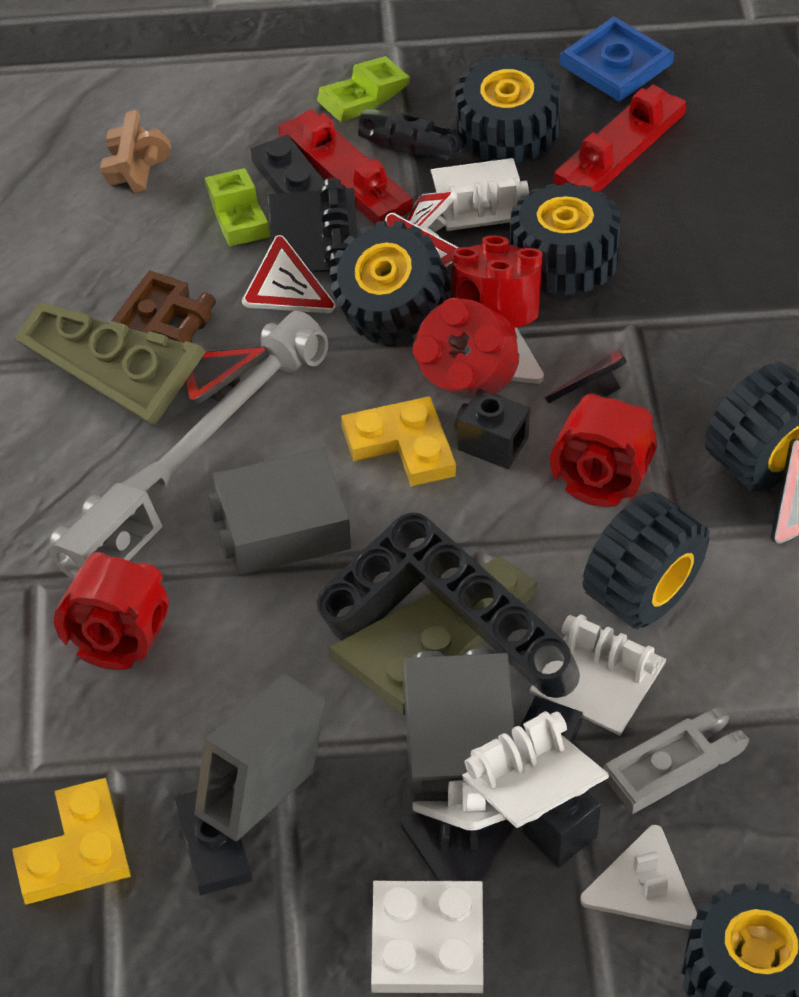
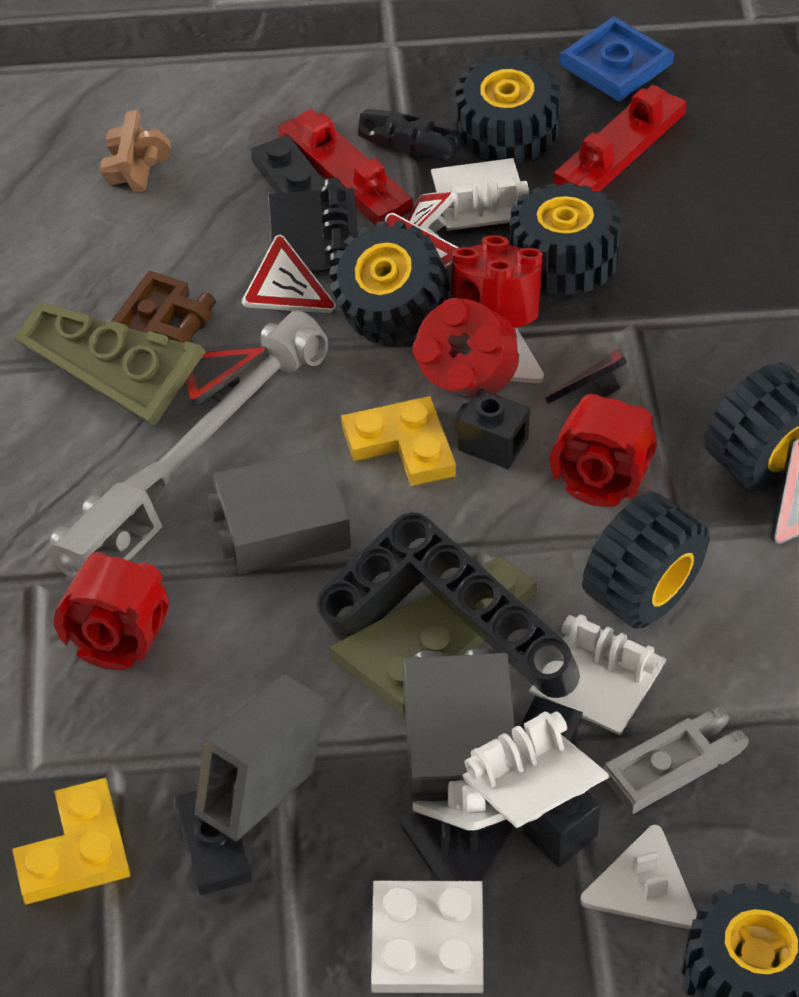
lime slope [204,168,271,247] -> none
lime slope [317,56,410,123] -> none

